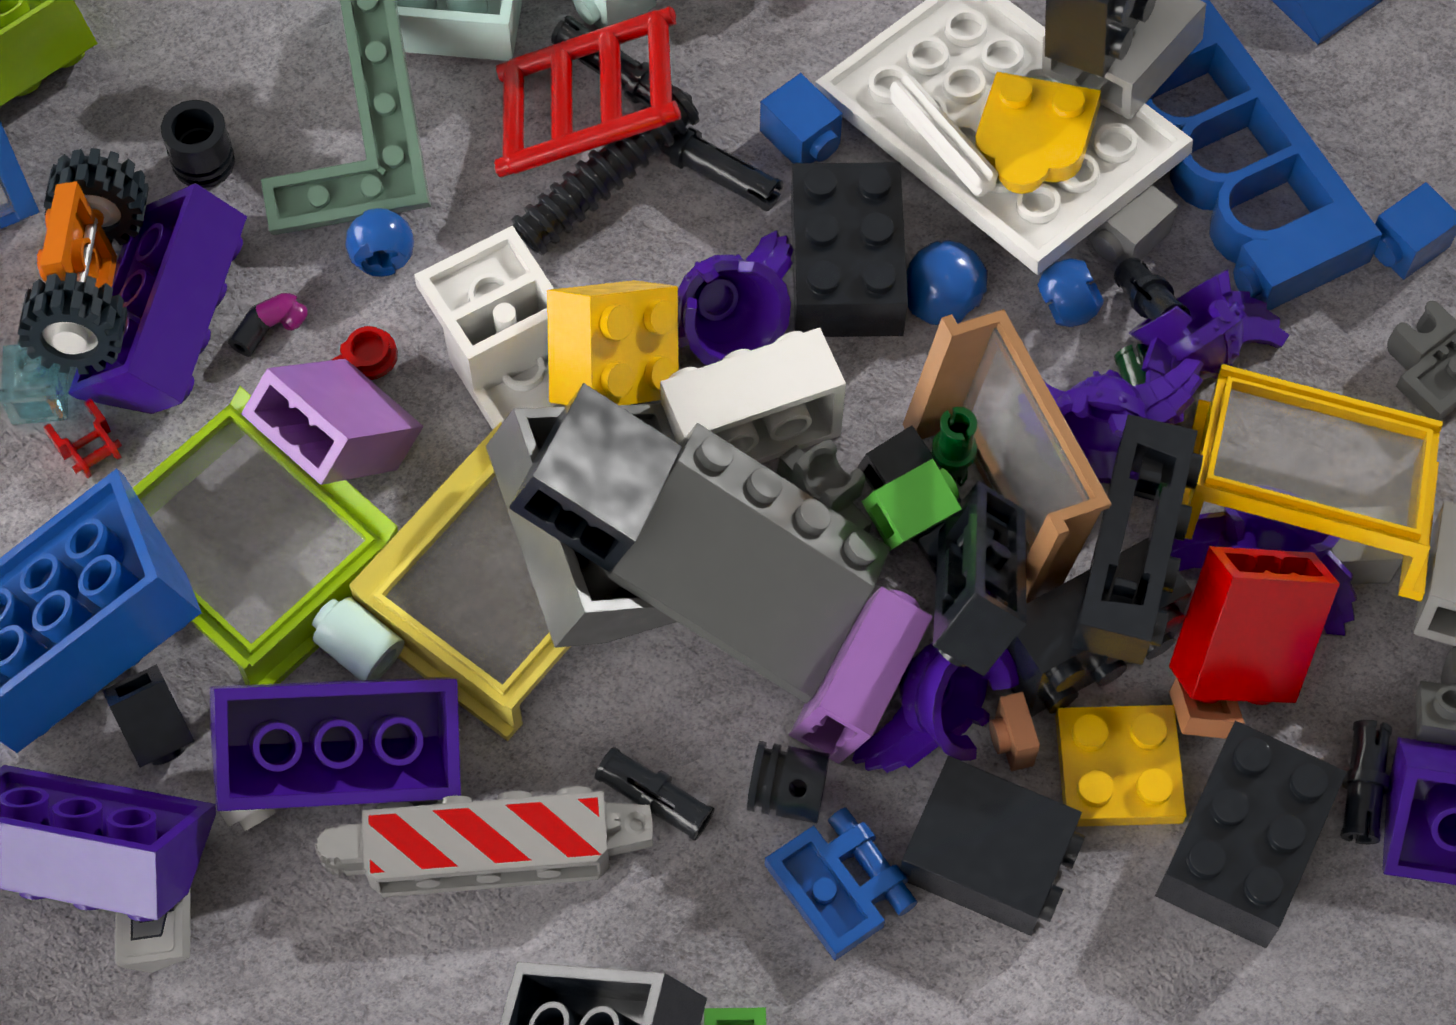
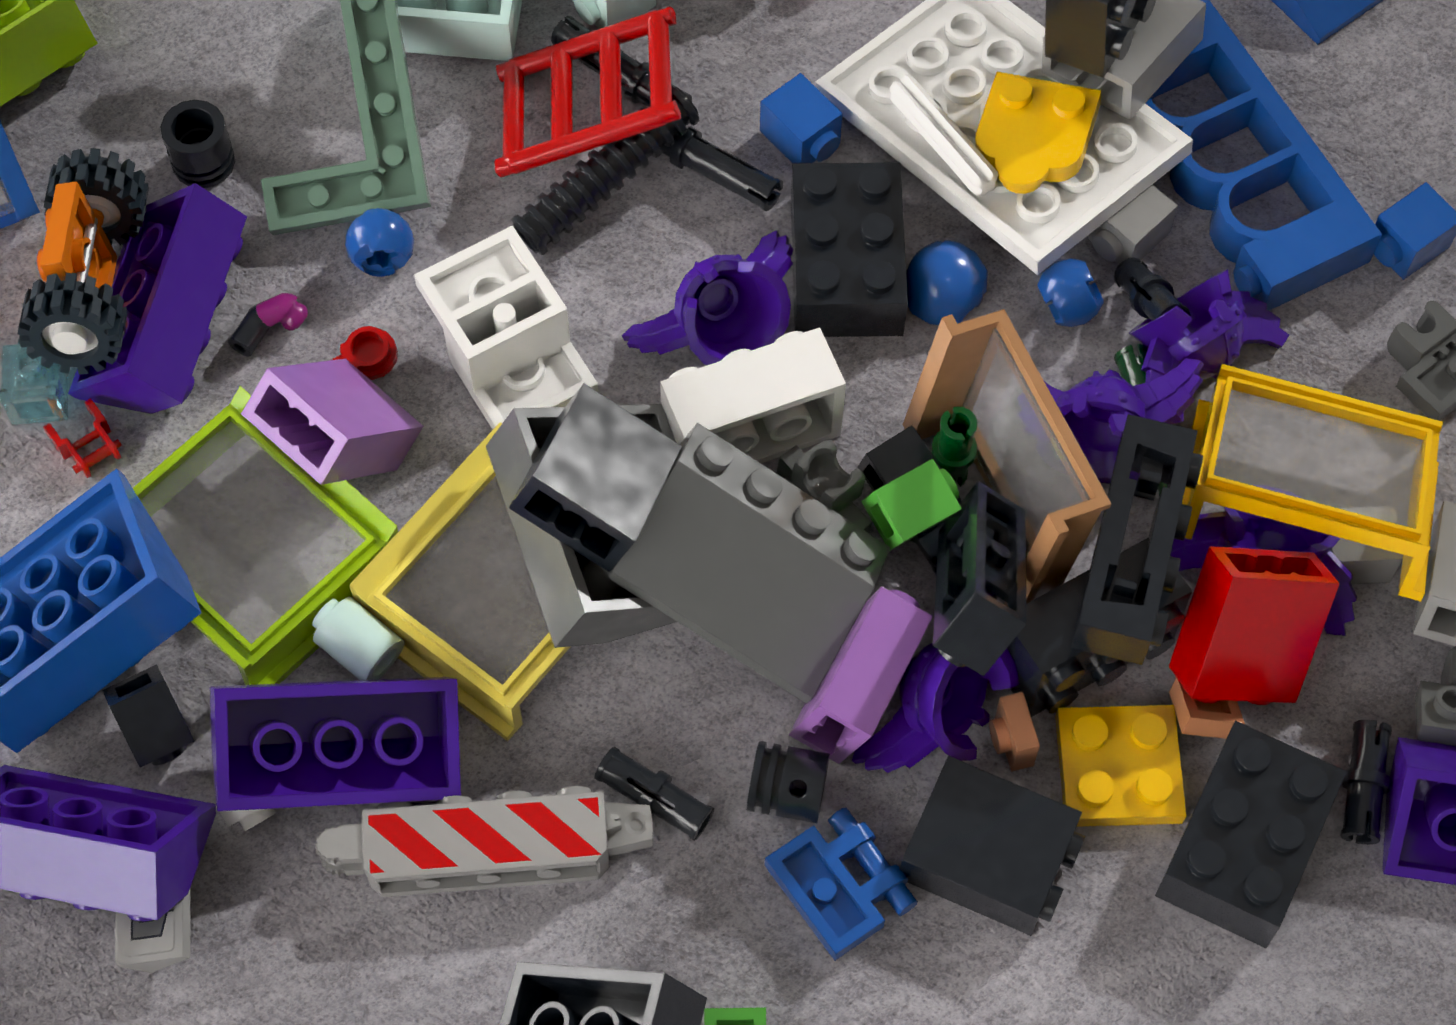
yellow brick [547,280,679,405] -> none

